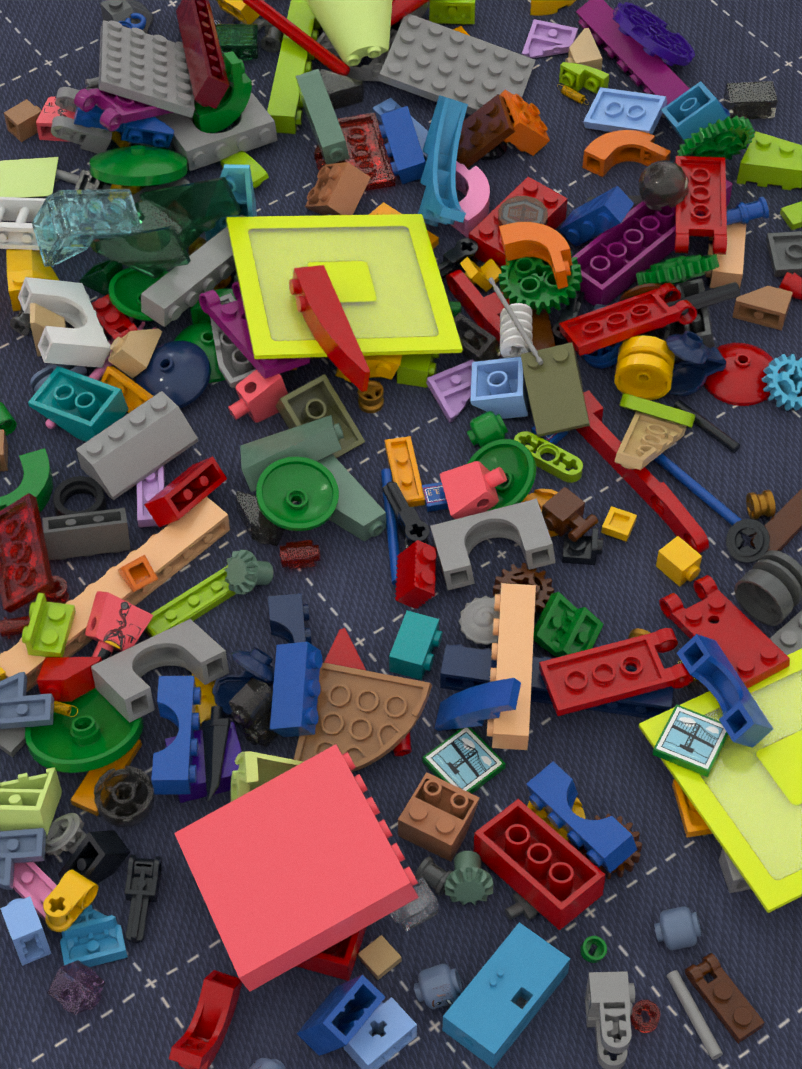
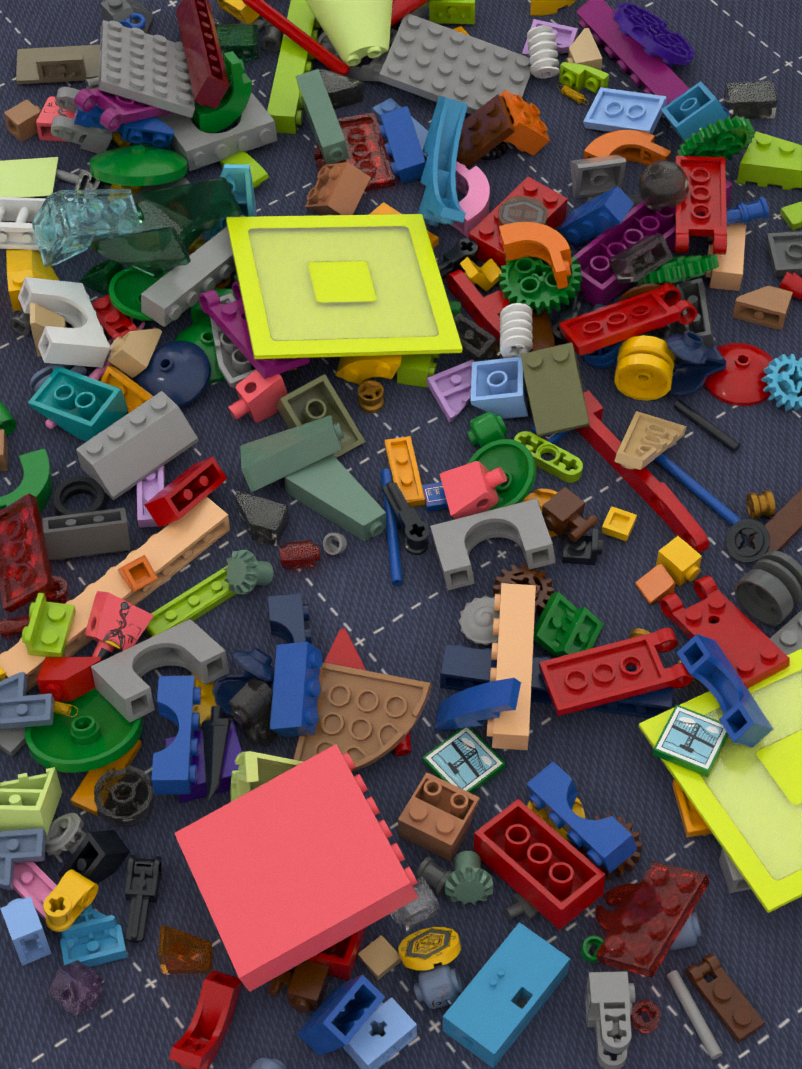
green dish [256,457,339,531] -> none
red slope [289,265,370,392] -> none
teal brick [389,610,443,680] -> none
red brick [395,540,437,609] -> none
light grey piece [488,277,543,365] -> none
lime beam [619,393,696,428] -> none
black axle [666,282,740,315] -> none
none -> dark tan bracket [16,45,100,84]
none -> clear orange slope [158,925,212,974]
none -> reddish brown brick [267,960,330,1013]
none -> light grey hinge [323,533,347,555]
none -> yellow tile [398,927,461,971]
none -> white piece [527,26,560,79]
none -> light grey slope [570,155,626,199]
none -> clear red plate [595,861,710,977]
none -> clear smoke brick [608,235,673,283]
none -> orange slope [635,564,675,605]

